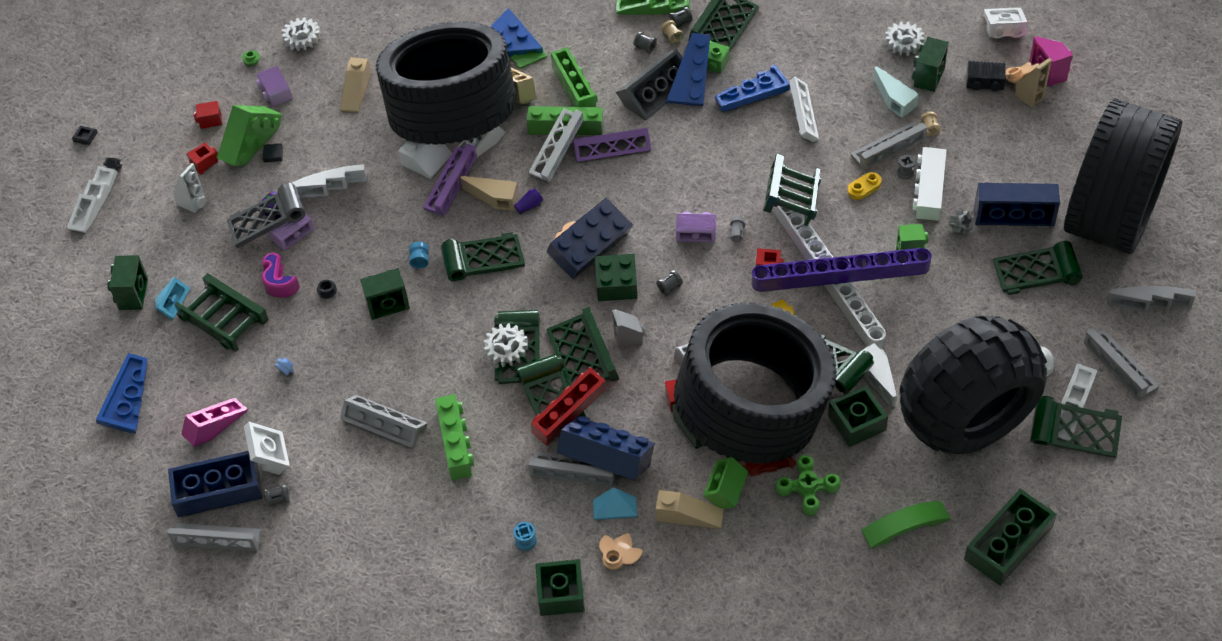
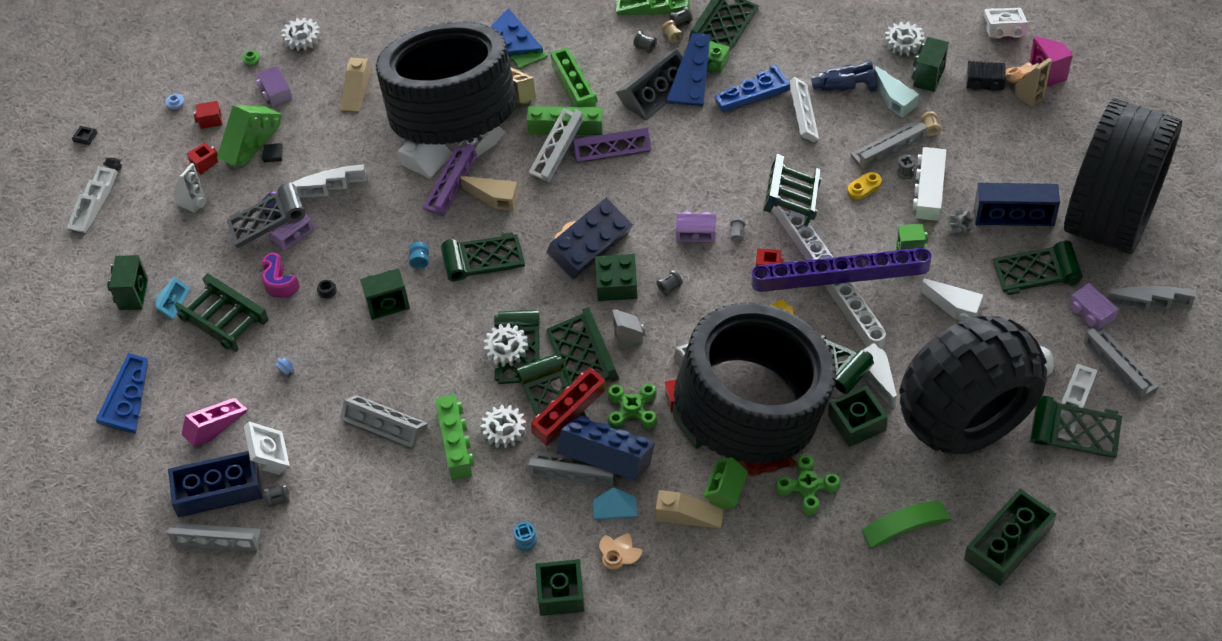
dark purple cone [514,188,543,214] -> none
none -> light blue plate [166,94,184,110]
none -> white gear [481,405,527,448]
none -> bright green gear [608,384,657,430]
none -> dark blue piece [811,61,876,91]
none -> white slope [921,278,983,321]
none -> lavender brick [1069,283,1119,331]

